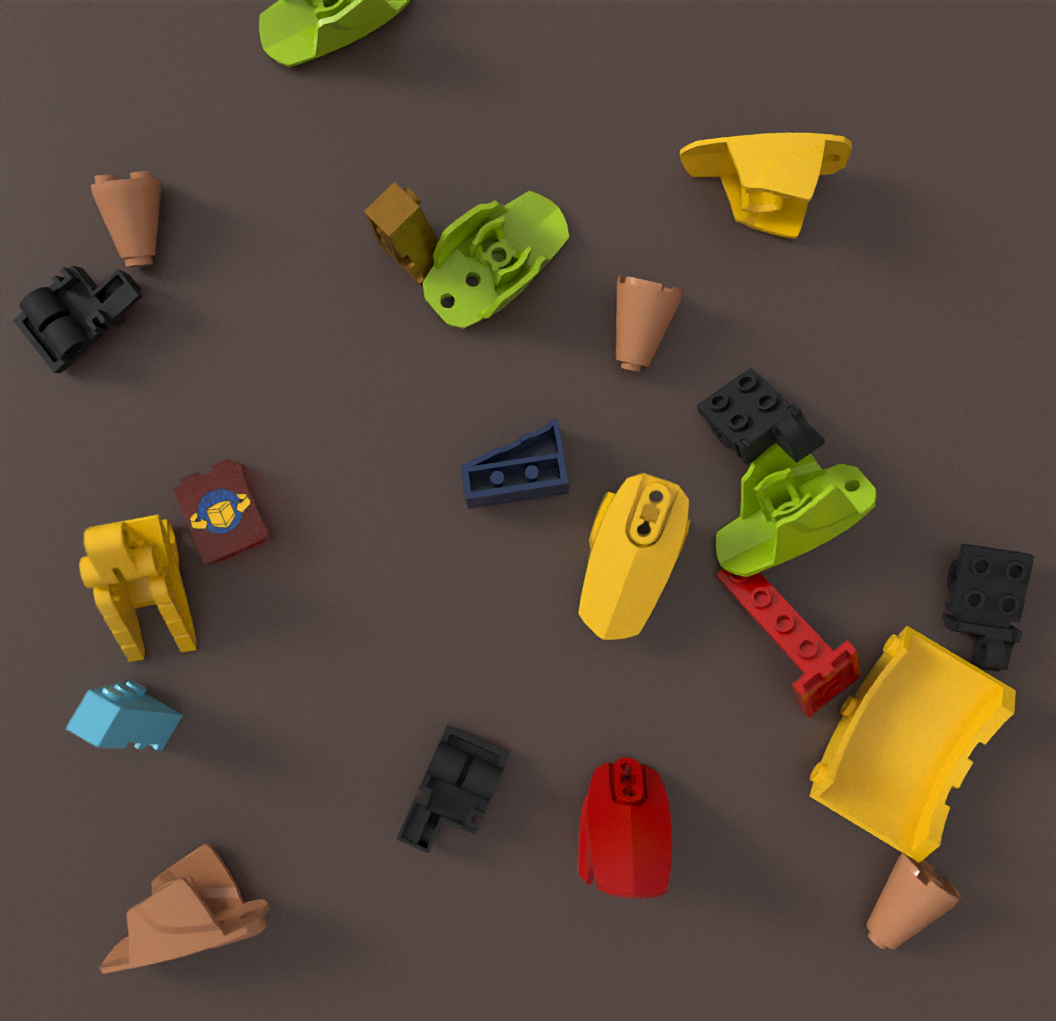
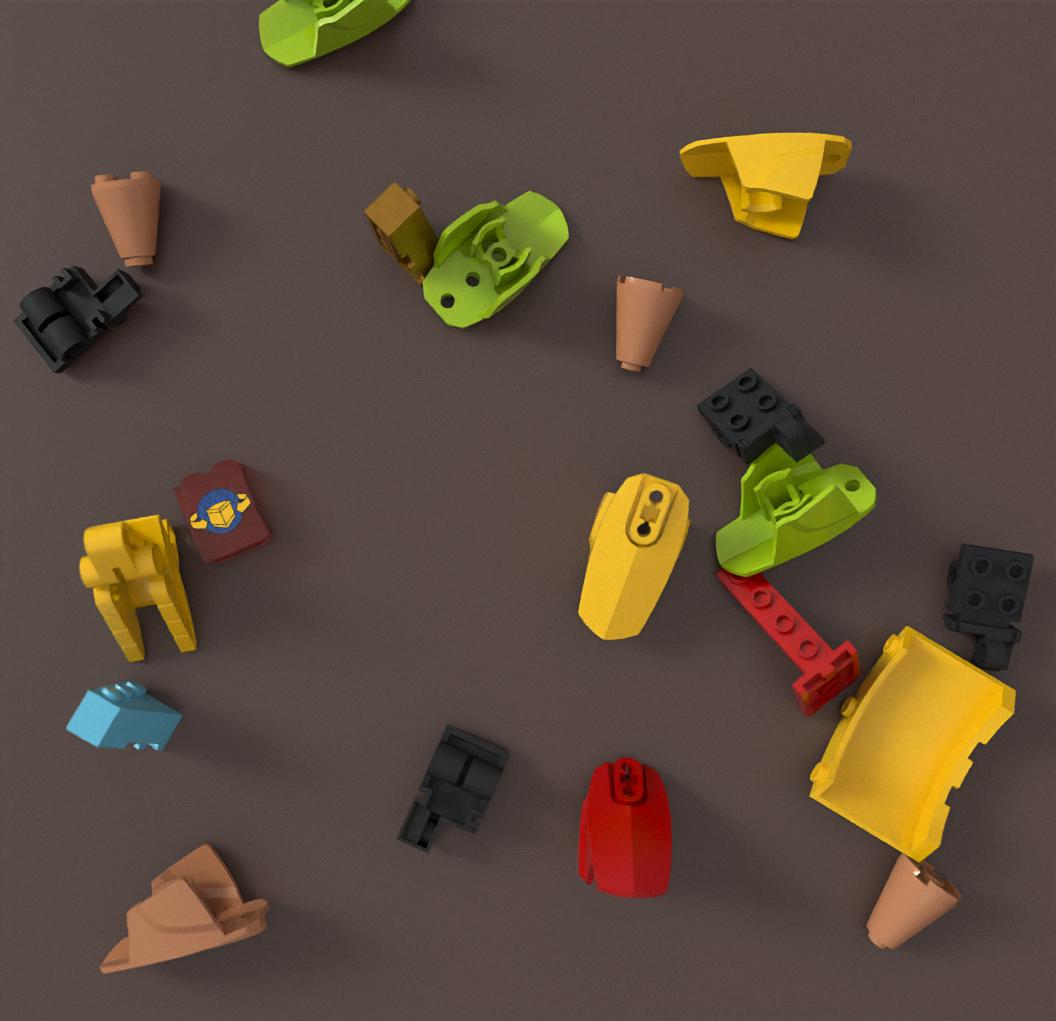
dark blue wedge [461,418,569,509] -> none

